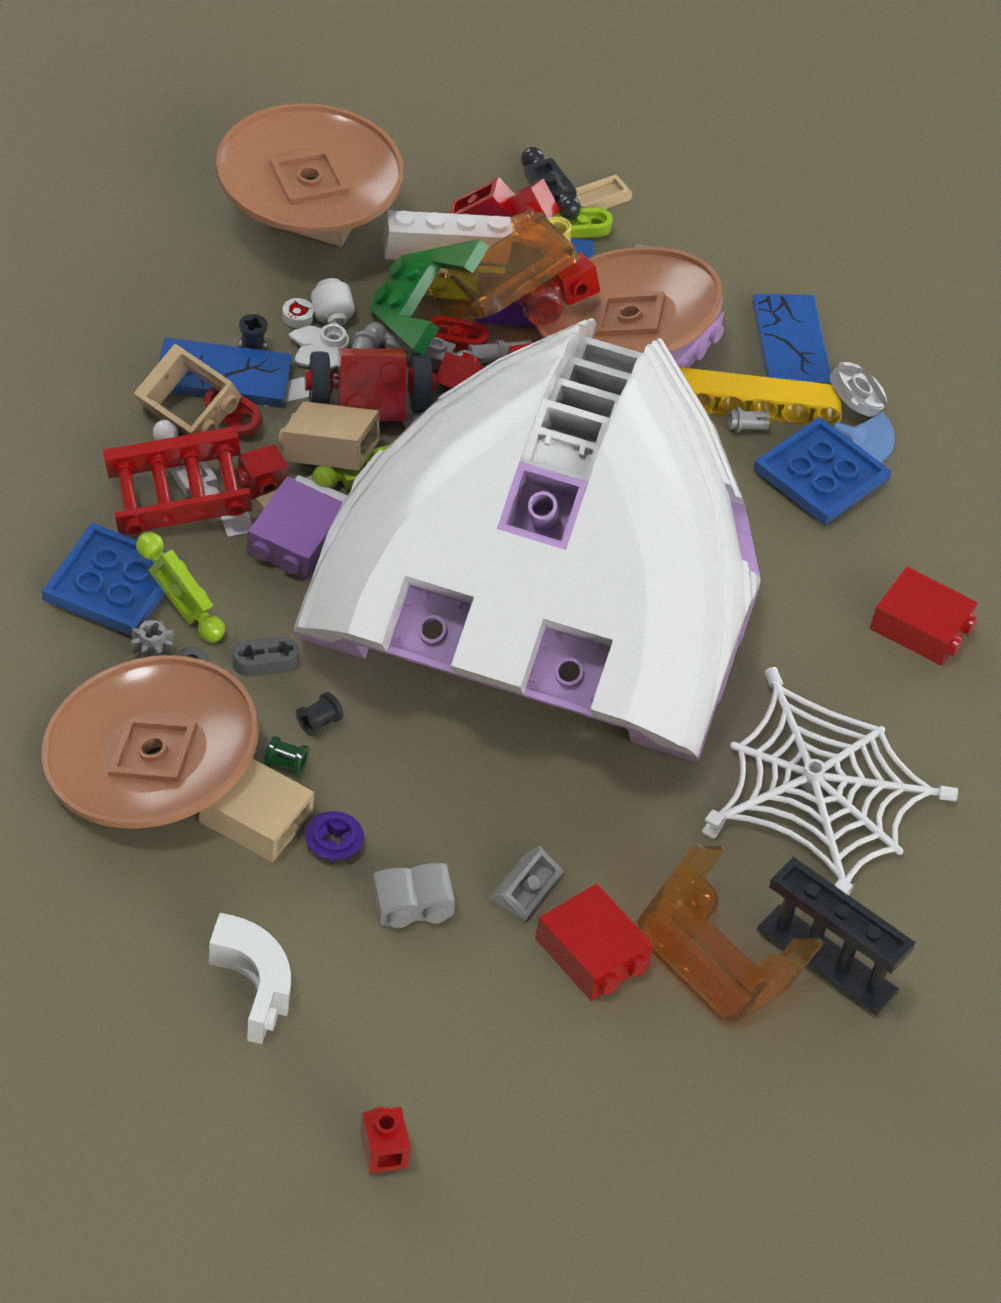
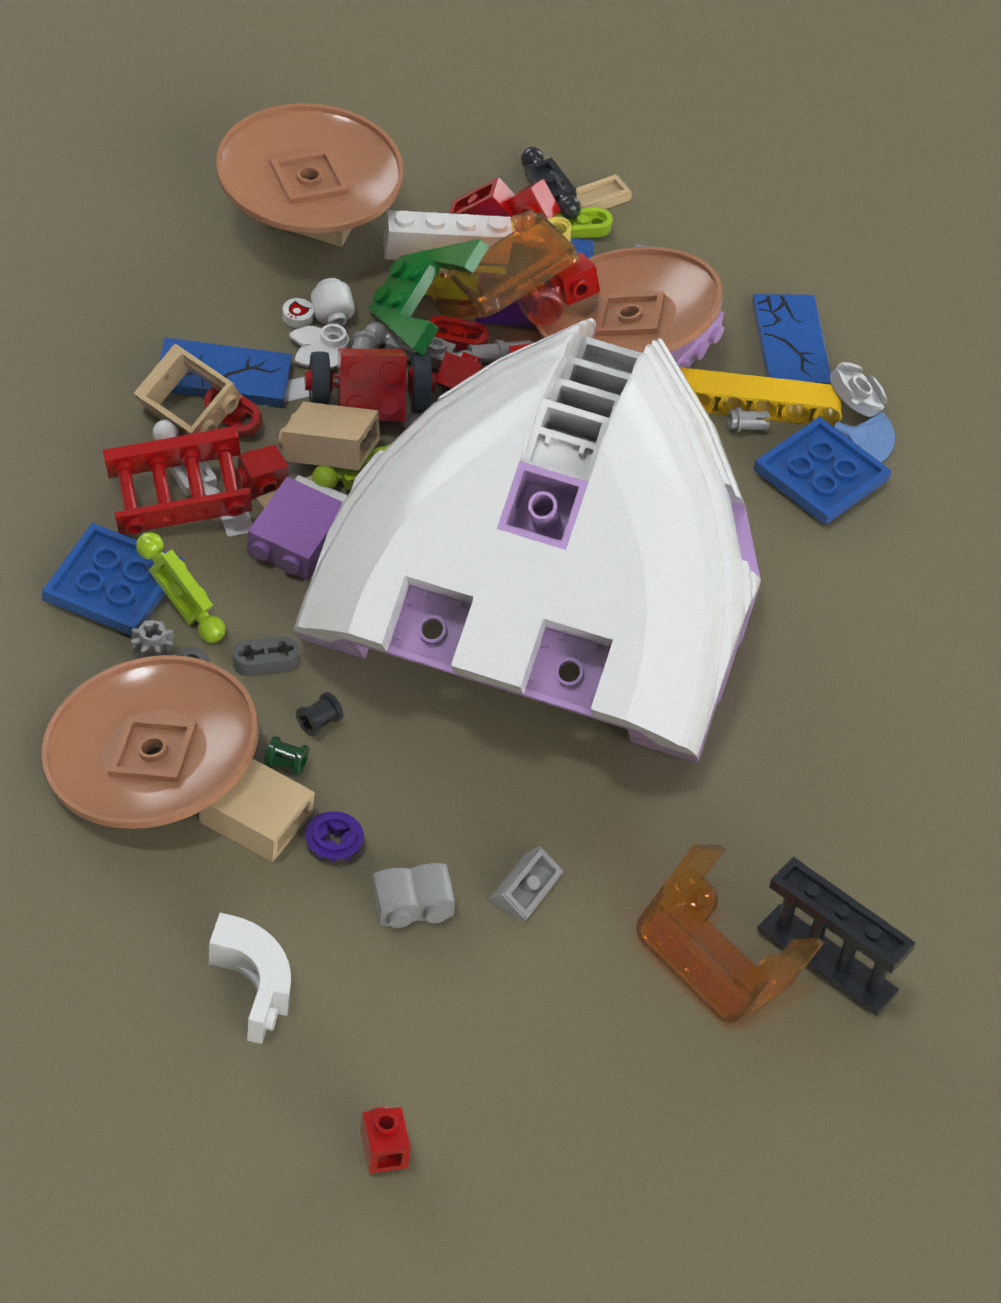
black bush [238,314,268,351] -> none
red brick [535,883,653,1001] -> none
white animal [702,667,958,895] -> none
red brick [870,566,978,666] -> none

